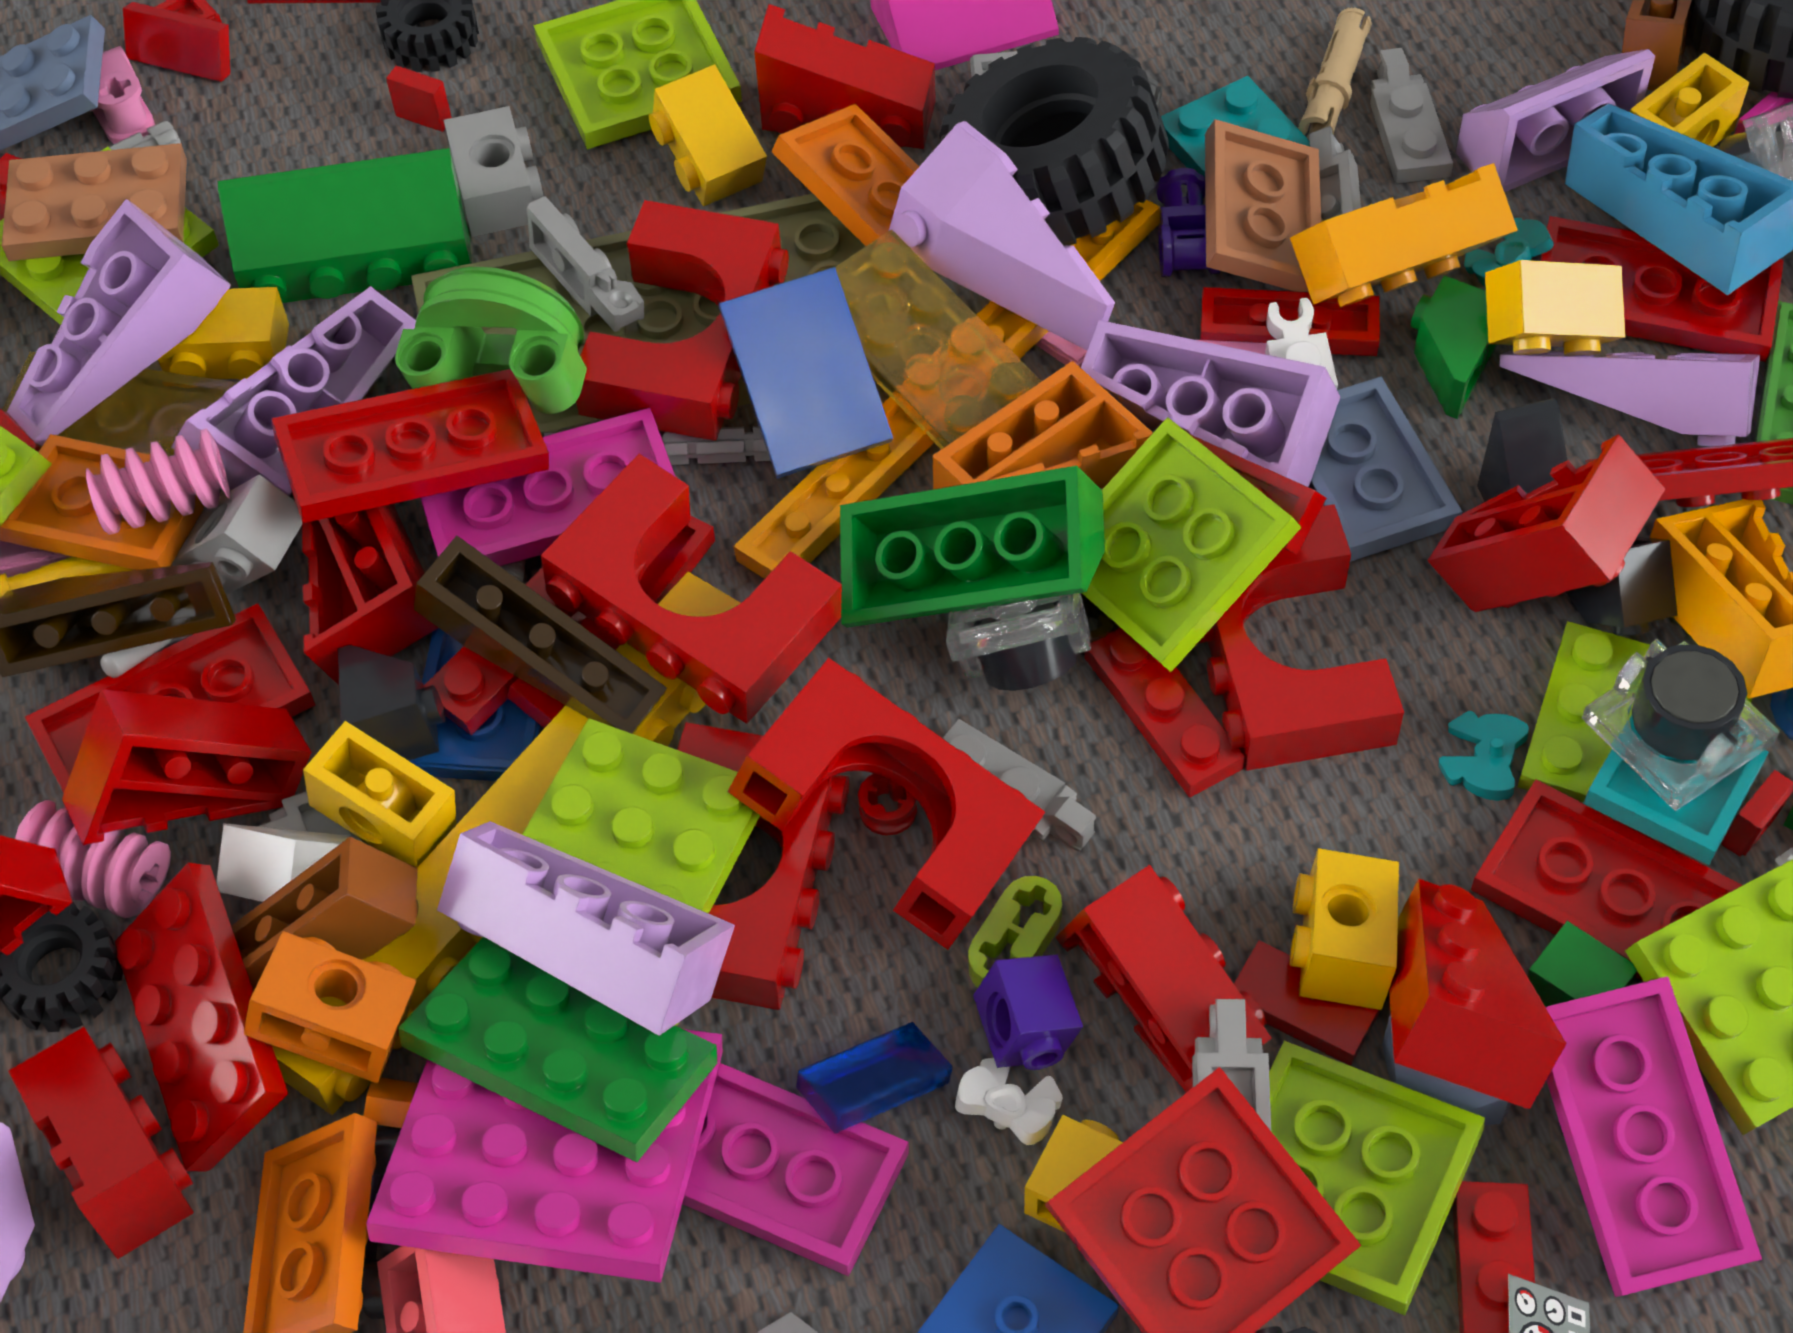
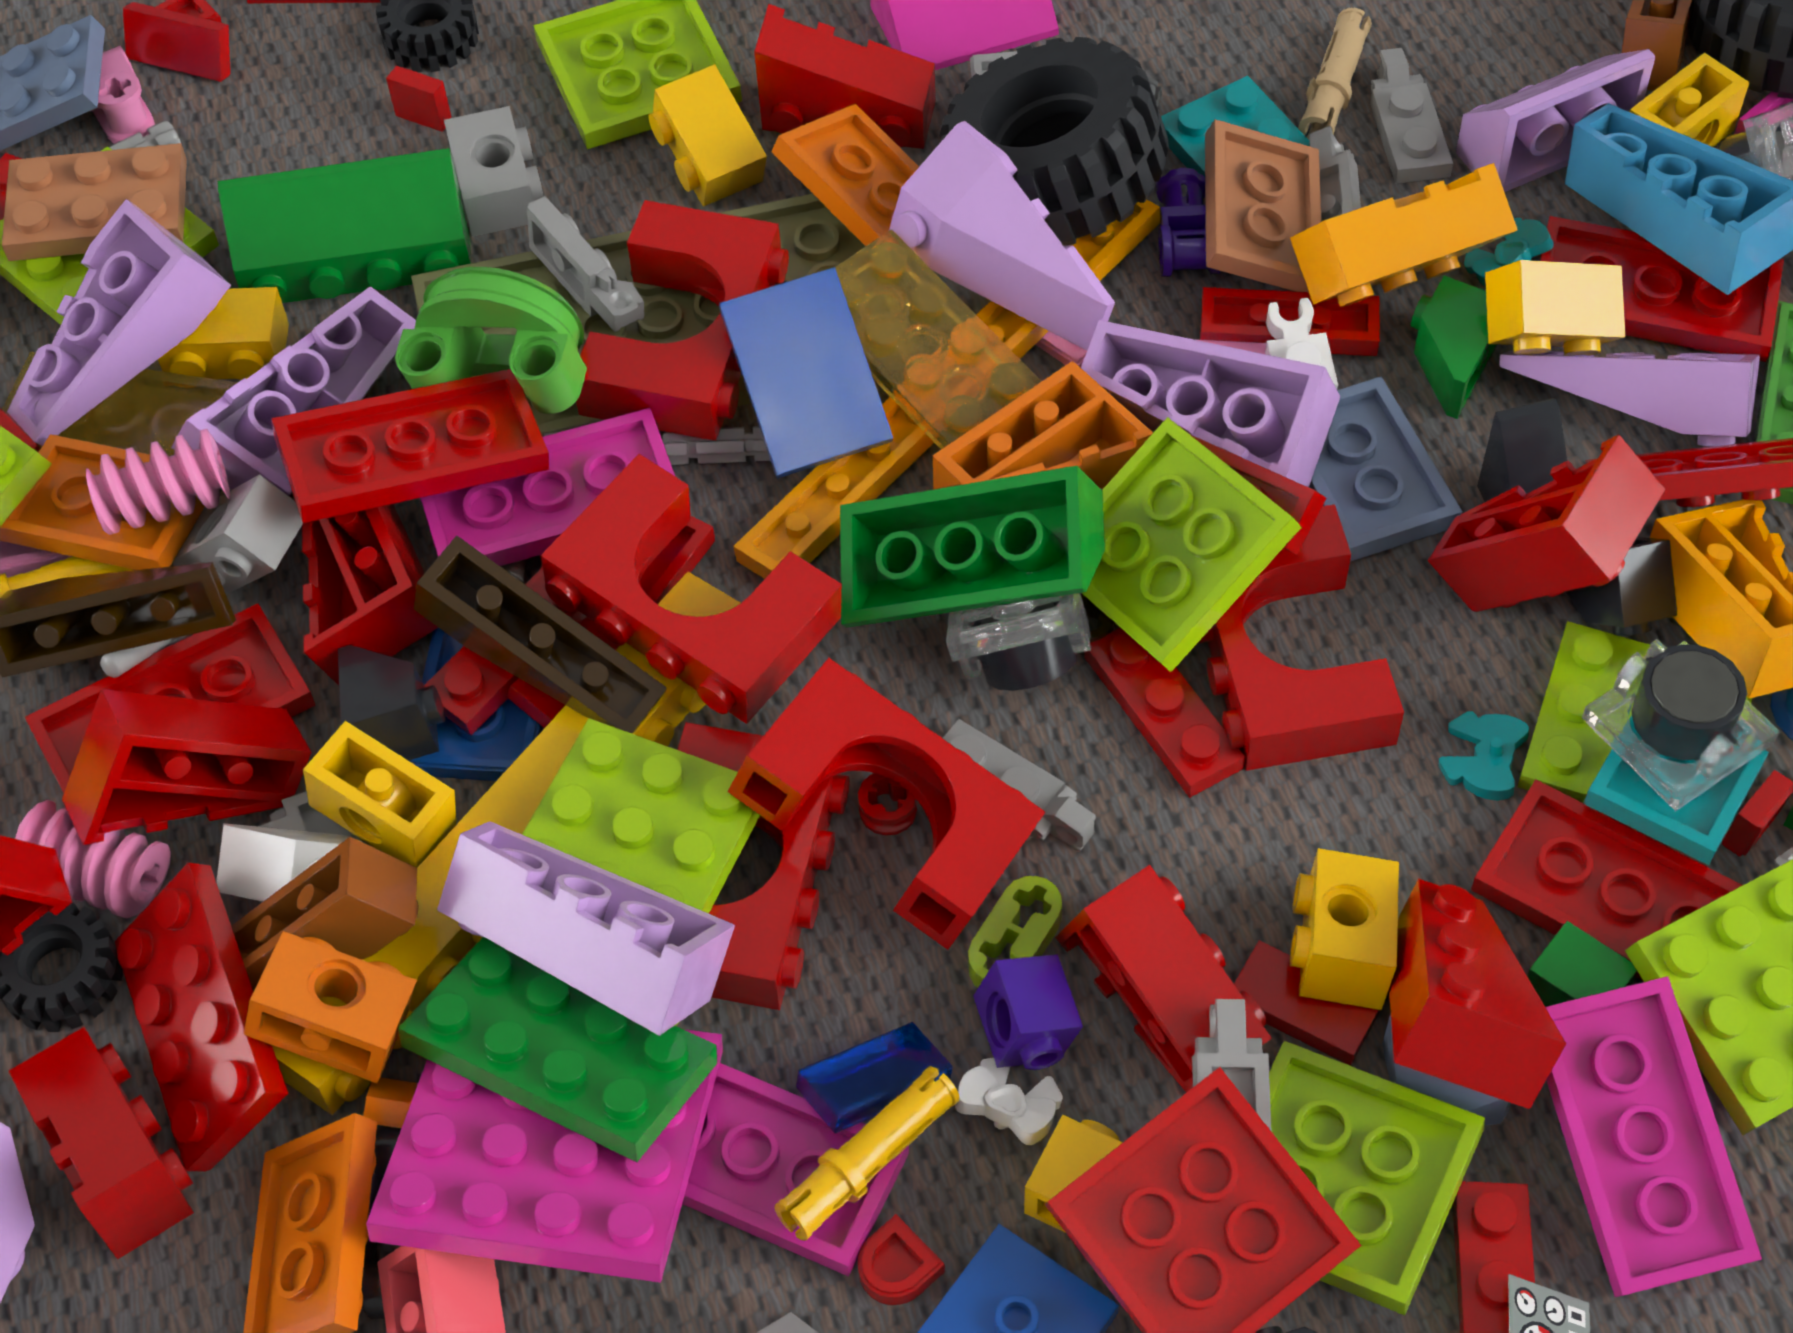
none -> yellow pin [774,1066,960,1241]
none -> red tile [857,1214,945,1305]

